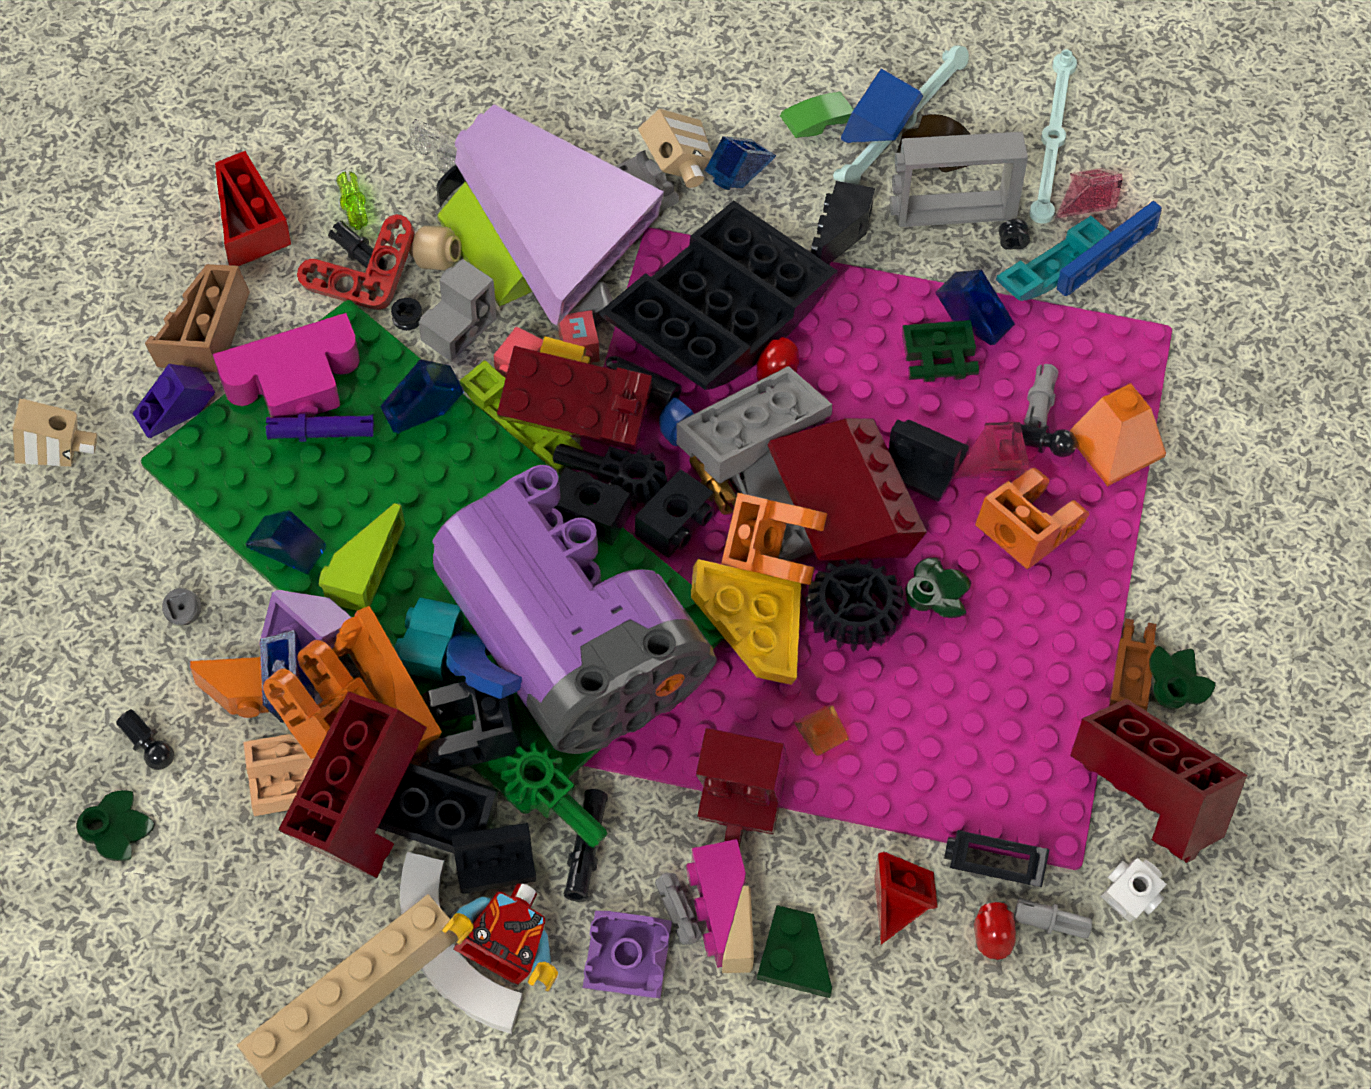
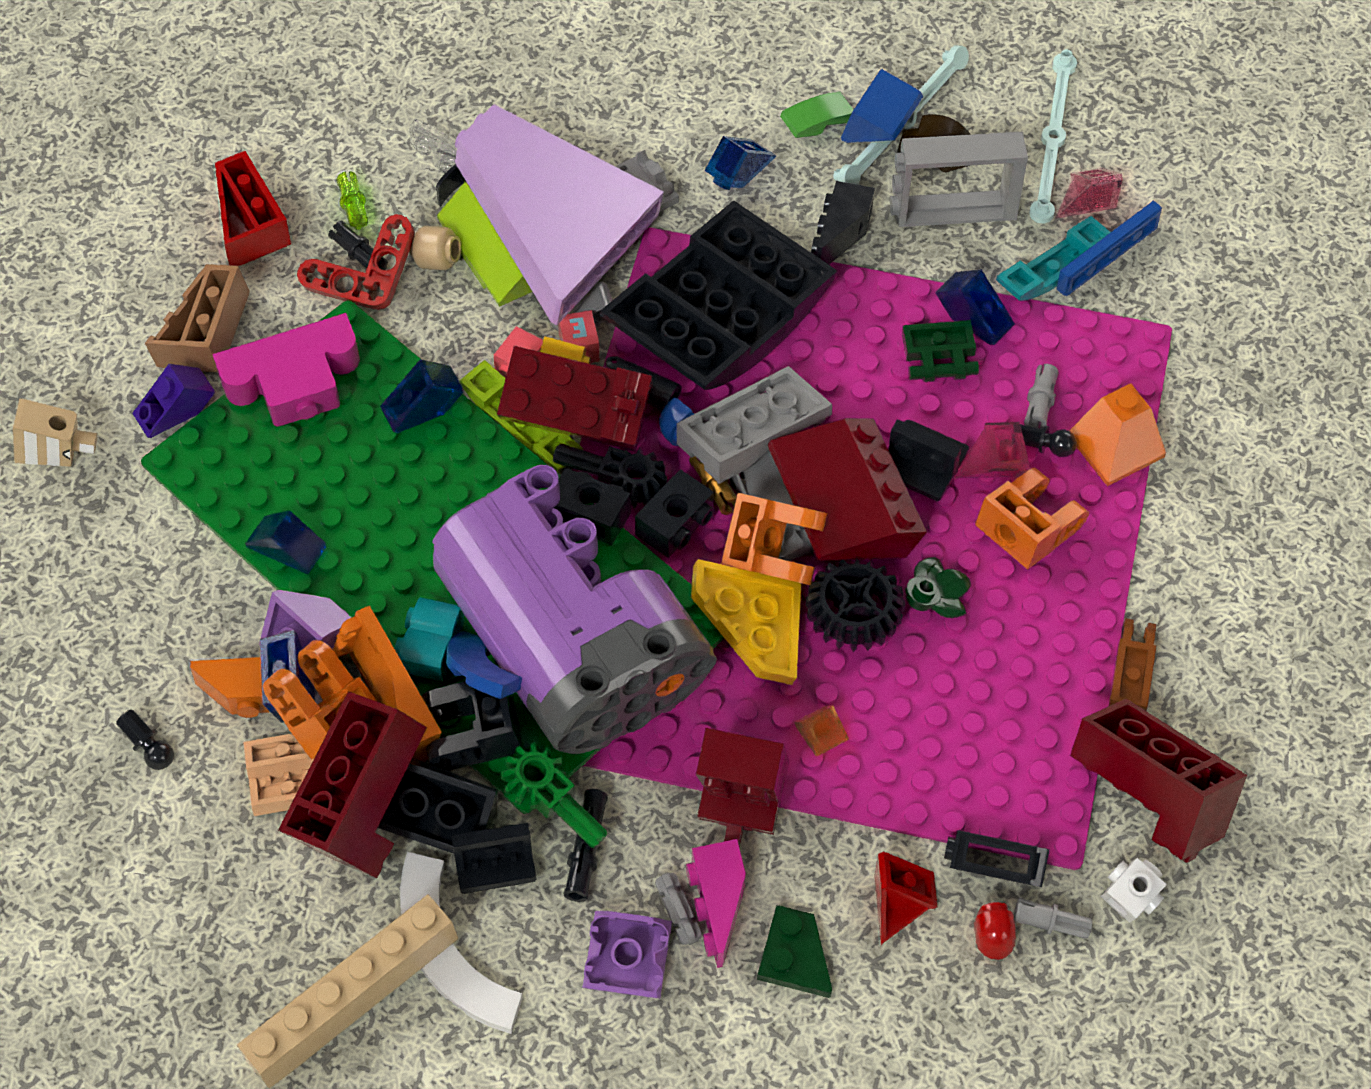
dark green plate [76,790,154,861] -> none
flat silver tile [162,588,201,625] -> none
dark purple pin [266,413,374,442] -> none
lime slope [319,503,405,611] -> none
black bush [391,298,422,331] -> none
light grey brick [419,259,497,362] -> none
torso [442,884,558,992] -> none
tan torso [638,108,713,188] -> none
tan slope [722,886,754,973] -> none
red piece [756,337,799,381] -> none
black bush [998,219,1030,250] -> none
dark green plate [1149,646,1216,710] -> none

